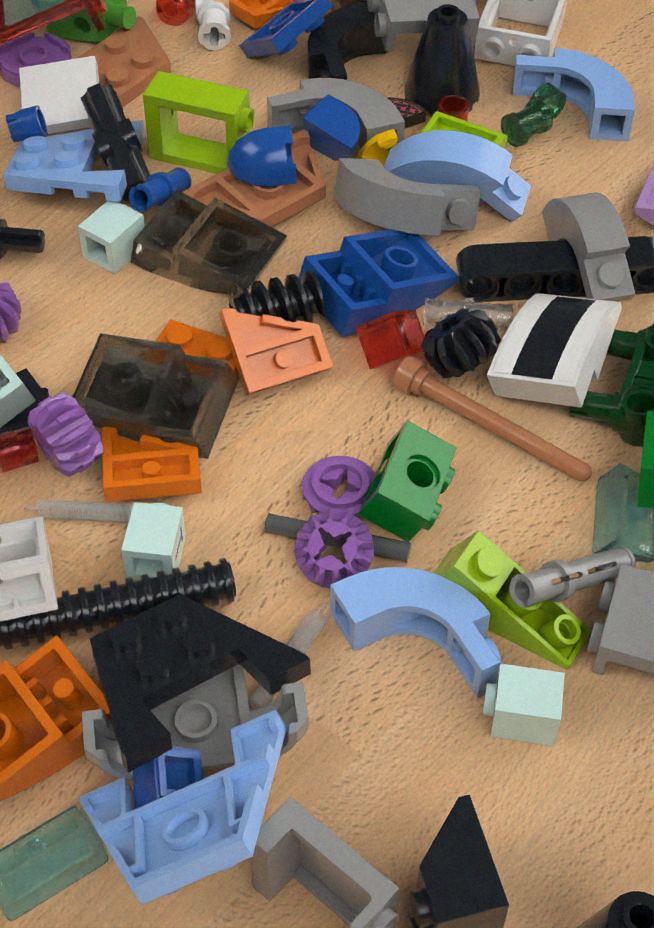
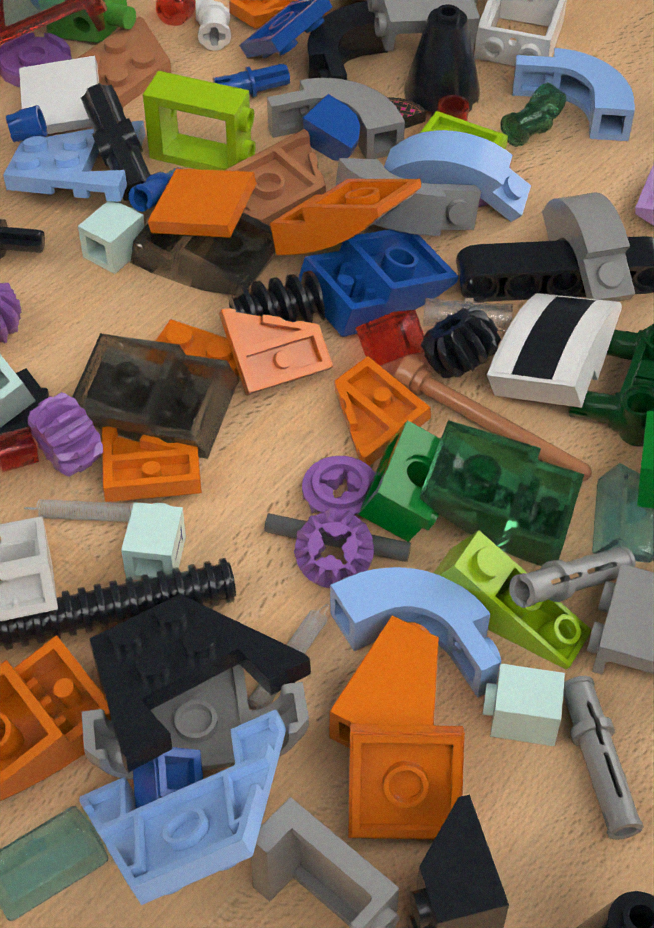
blue brick [227,125,297,186] -> none
yellow tile [356,129,398,166] -> none
none -> orange tile [147,168,257,238]
none -> blue axle [213,64,290,97]
none -> orange slope [270,179,422,255]
none -> orange slope [329,615,439,748]
none -> orange wing [334,356,431,466]
none -> orange tile [348,724,465,840]
none -> clear green slope [420,420,584,566]
none -> light grey pin [563,676,644,840]

